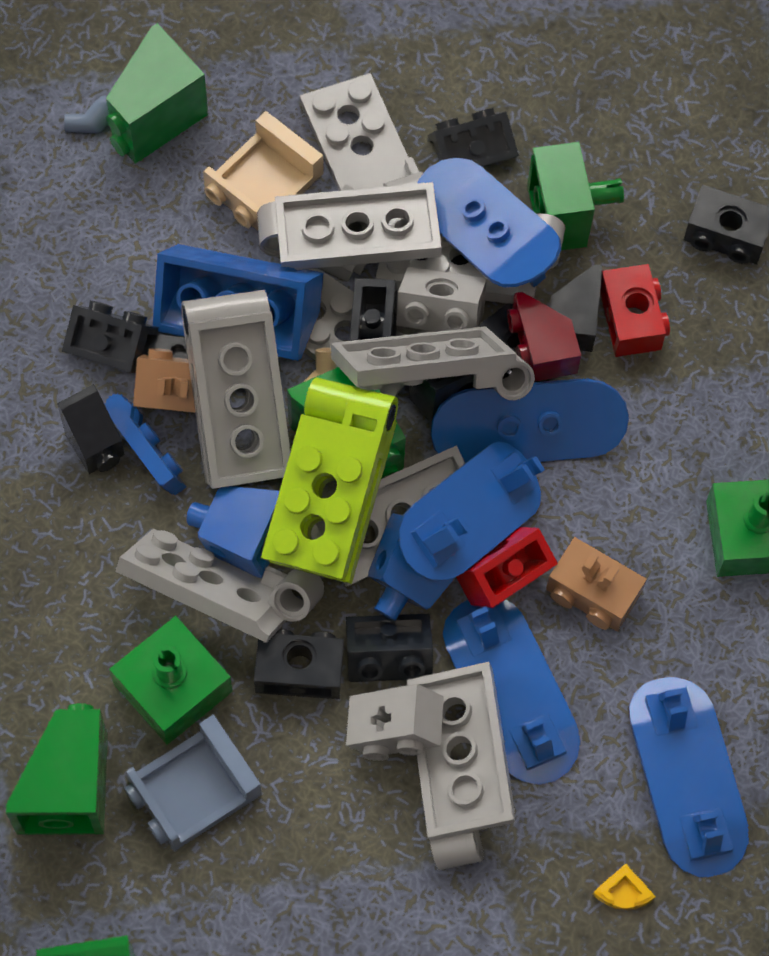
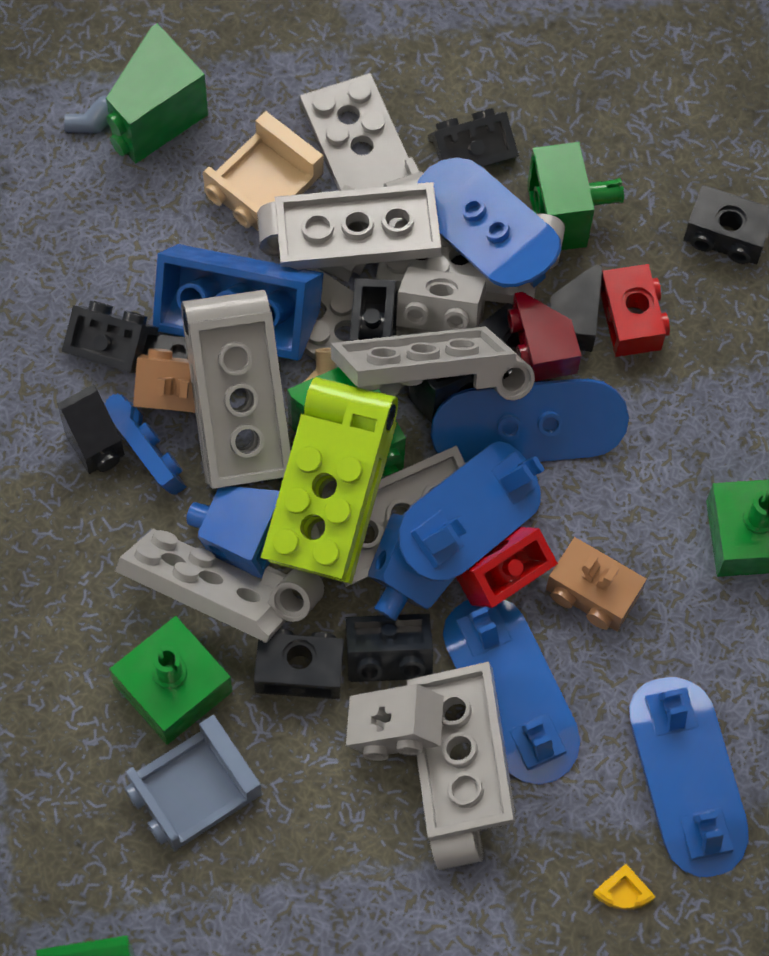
green slope [6,703,108,835] -> none

